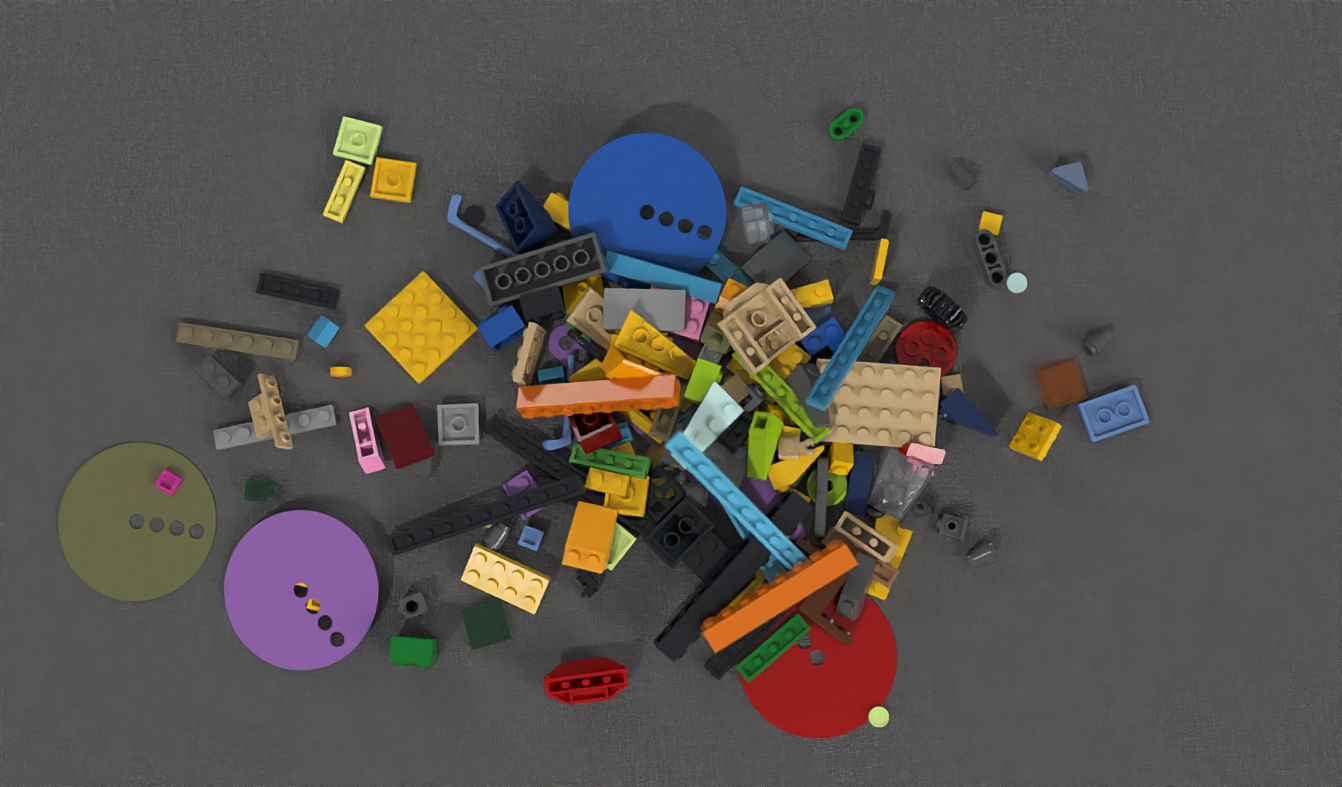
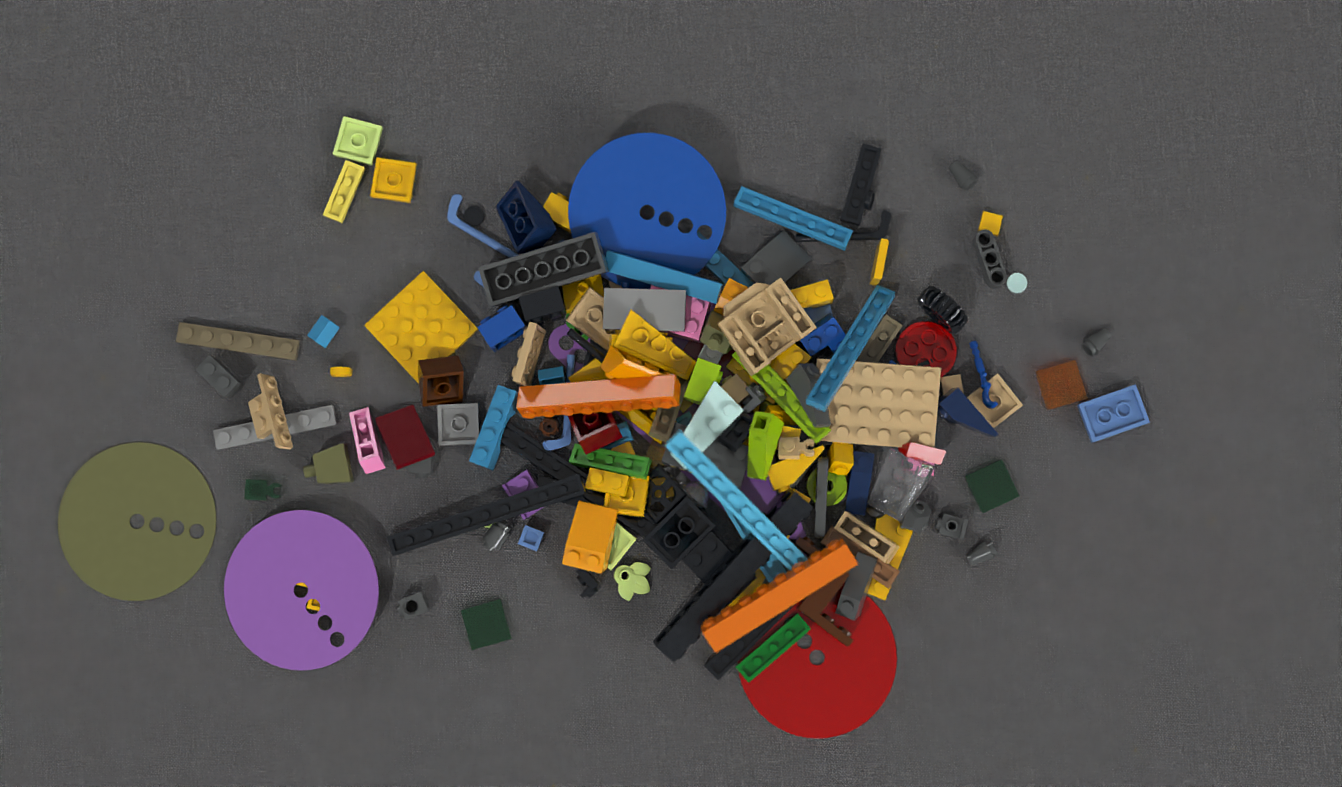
dark pink tile [154,468,184,496] -> none
black tile [256,273,340,310] -> none
green brick [389,635,438,668] -> none
yellow plate [461,543,551,615] -> none
red wedge [543,657,629,705] -> none
clear brick [741,203,774,247] -> none
green plate [828,108,864,142] -> none
yellowish green piece [868,706,889,727] -> none
yellow plate [1009,412,1062,462] -> none
sand blue slope [1048,161,1089,196] -> none
none -> olive torso [303,443,354,484]
none -> reddish brown slope [418,355,464,407]
none -> dark azure arch [469,385,518,471]
none -> reddish brown plate [539,417,559,437]
none -> yellowish green plate [614,562,651,601]
none -> clear green tile [964,459,1019,514]
none -> tan plate [967,373,1023,428]
none -> blue piece [969,341,998,409]

